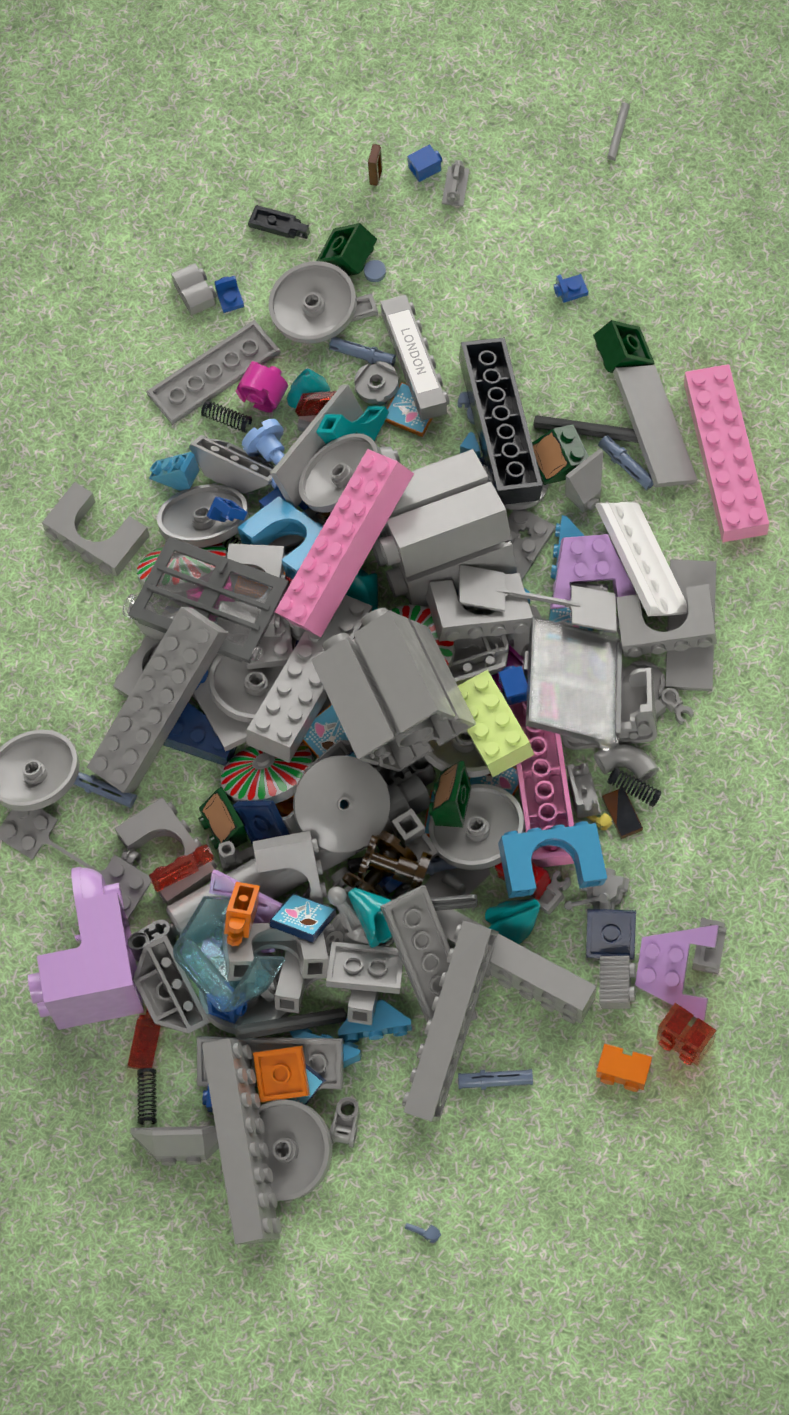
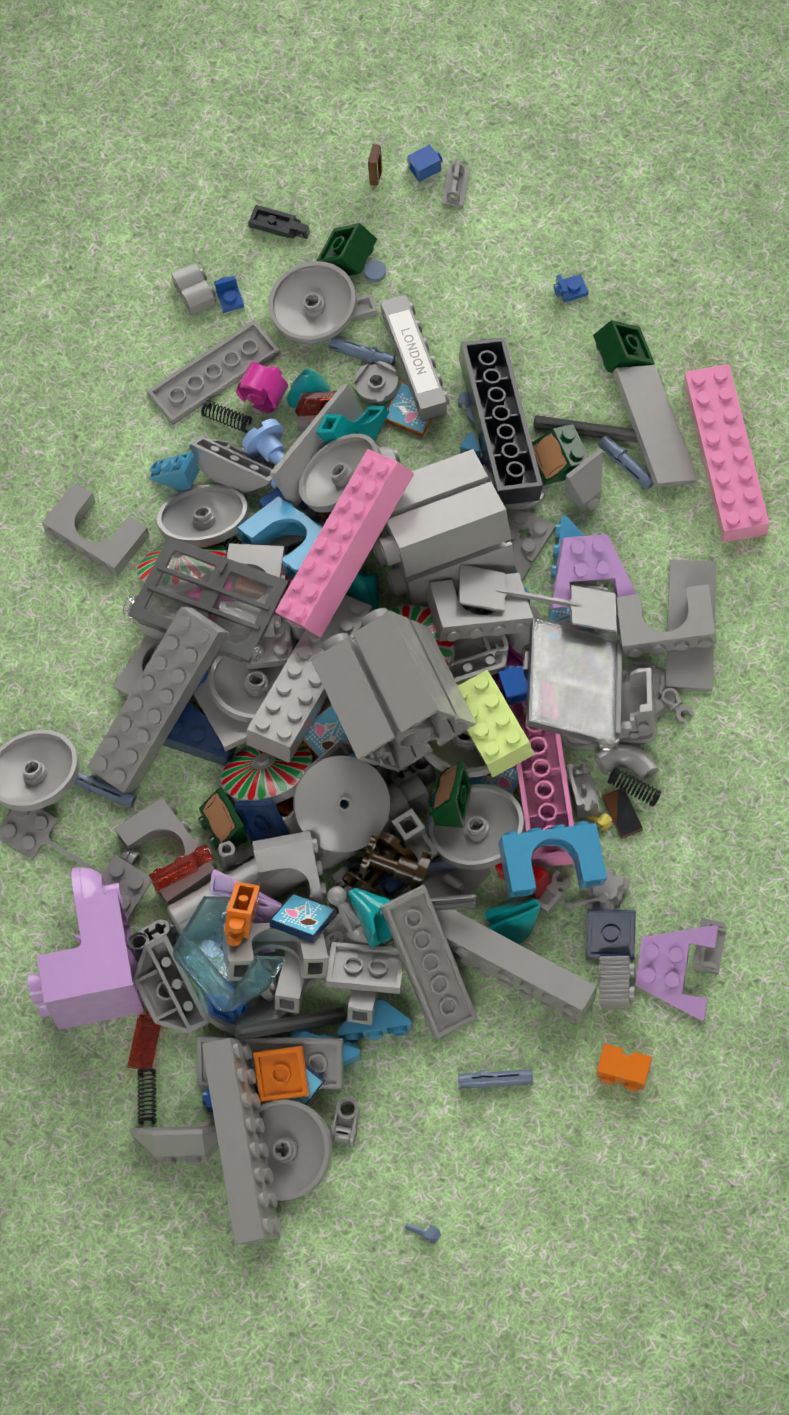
blue bracket [207,496,247,522] -> none
light grey brick [402,920,499,1122] -> none
white plate [595,502,687,616] -> none
light grey bar [607,103,630,160] -> none
clear red piece [656,1003,717,1066] -> none

